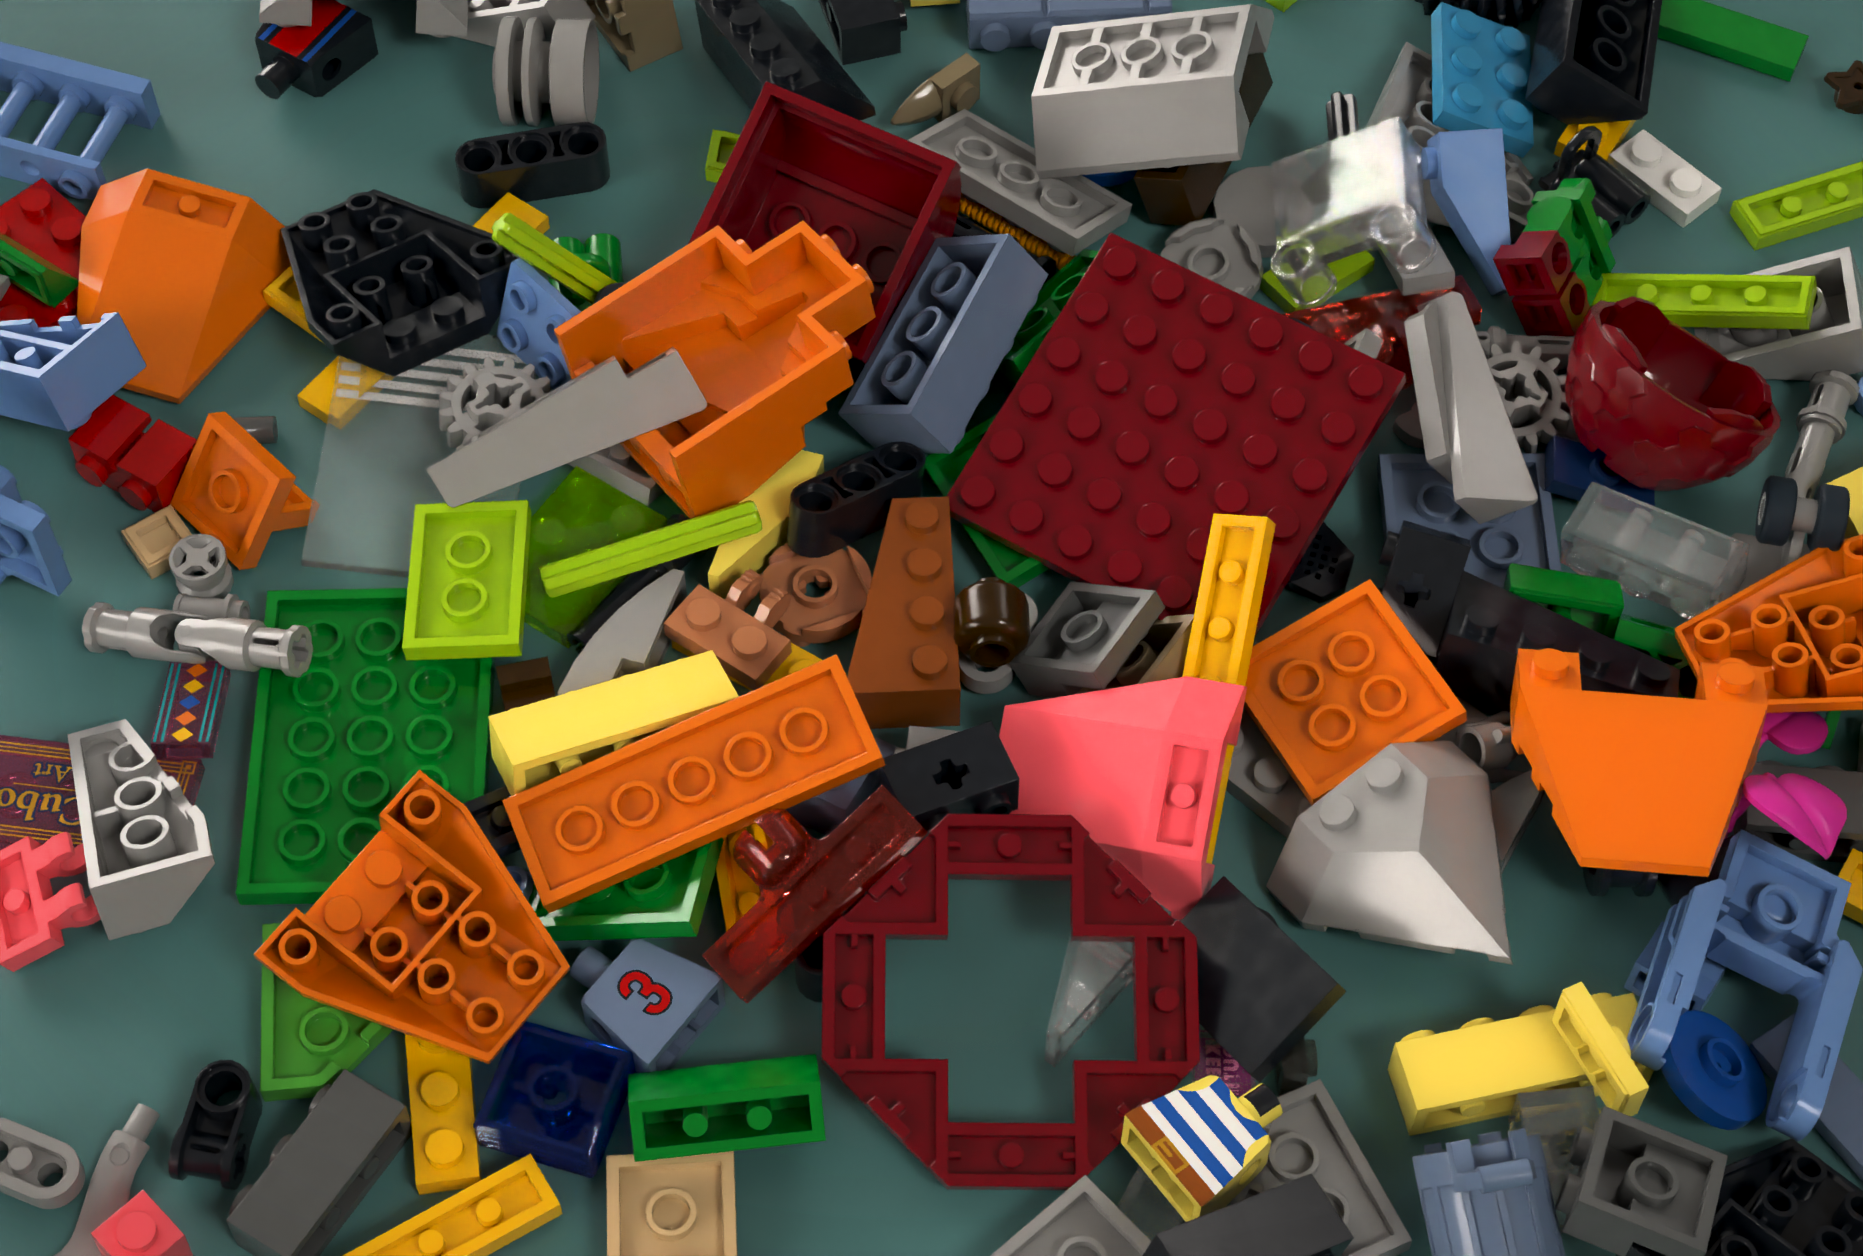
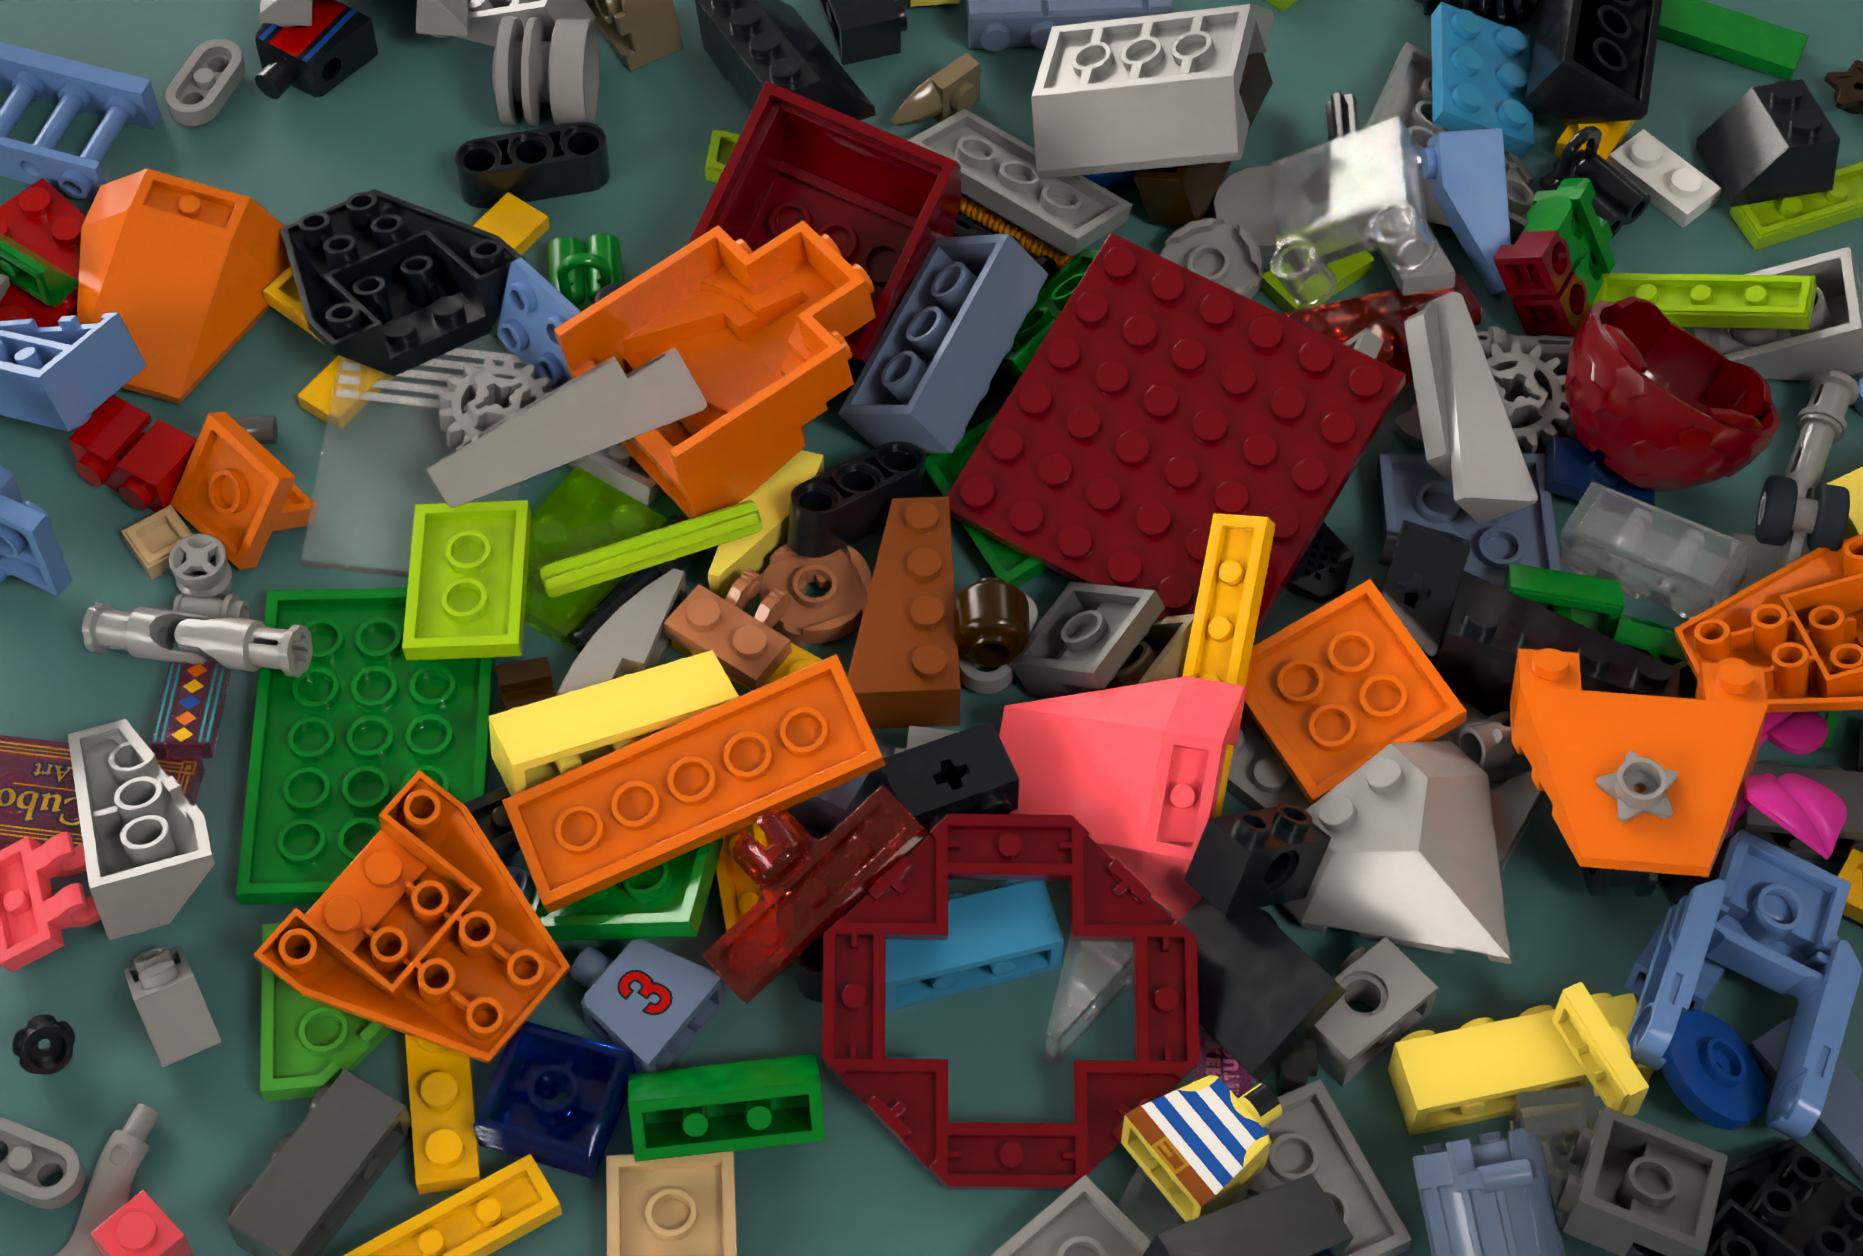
black piece [168,1060,263,1190] -> none
lime axle [492,213,617,305] -> none
none -> black plate [12,1014,75,1075]
none -> light grey slope [124,946,222,1068]
none -> light grey plate [165,39,246,126]
none -> dark azure brick [885,880,1064,1011]
none -> black brick [1184,804,1332,915]
none -> light grey brick [1298,937,1438,1087]
none -> light grey plate [1597,751,1678,823]
none -> black slope [1696,79,1840,207]

